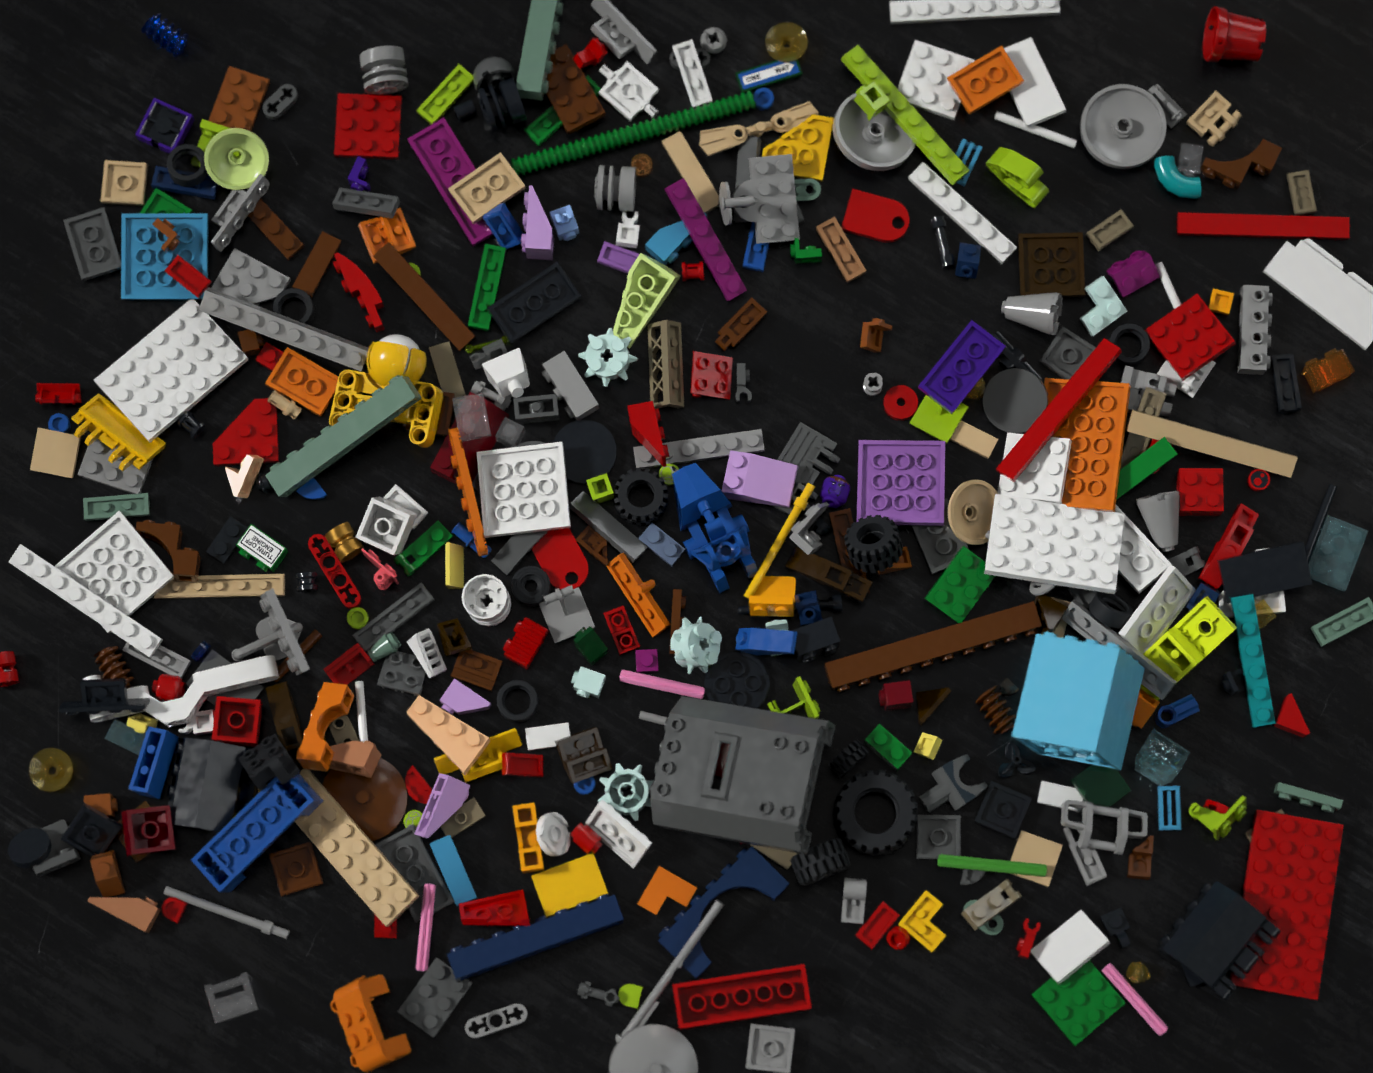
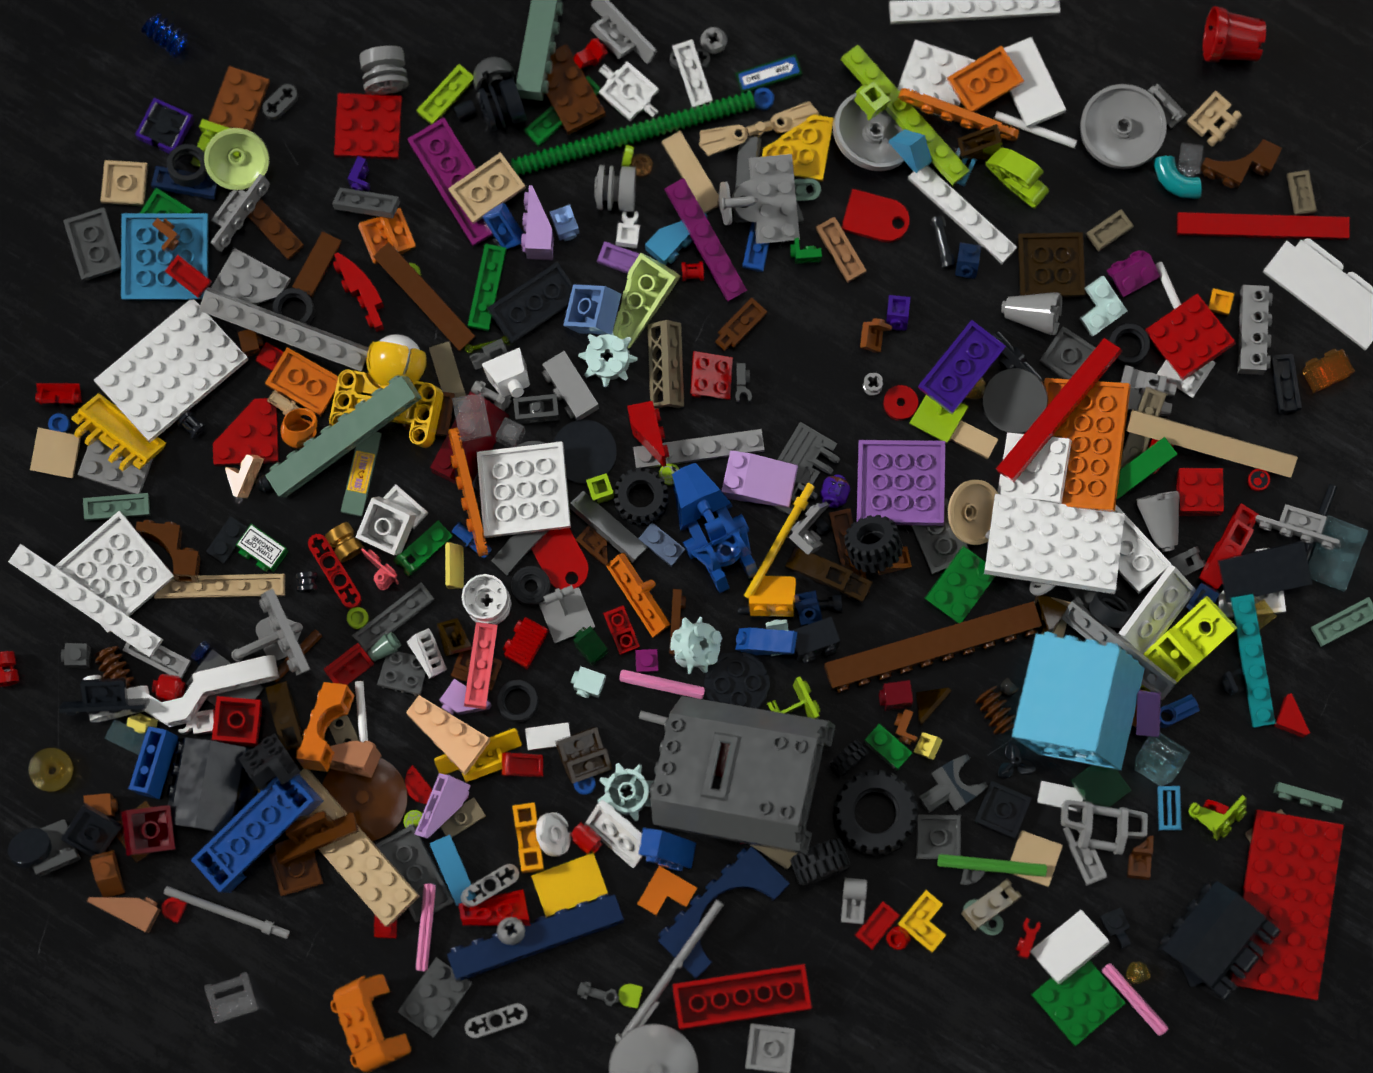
blue tile [296,478,327,500] -> none
clear yellow dish [765,22,808,62] -> none
none -> dark grey brick [61,643,91,669]
none -> reddish brown bracket [275,810,358,864]
none -> orange helmet [280,408,318,449]
none -> tile [341,432,382,517]
none -> light grey beam [461,864,519,908]
none -> coral plate [464,622,498,709]
none -> light grey piece [497,917,525,945]
none -> medium blue brick [563,285,621,335]
none -> lime tile [621,145,634,166]
none -> blue brick [638,828,696,871]
none -> dark purple bracket [886,295,910,330]
none -> dark azure slope [888,129,932,173]
none -> dark orange bracket [894,709,918,745]
none -> orange plate [898,88,1019,141]
none -> dark brown slope [957,124,1003,160]
none -> medium lavender tile [1136,691,1161,737]
none -> light grey bracket [1255,504,1341,550]

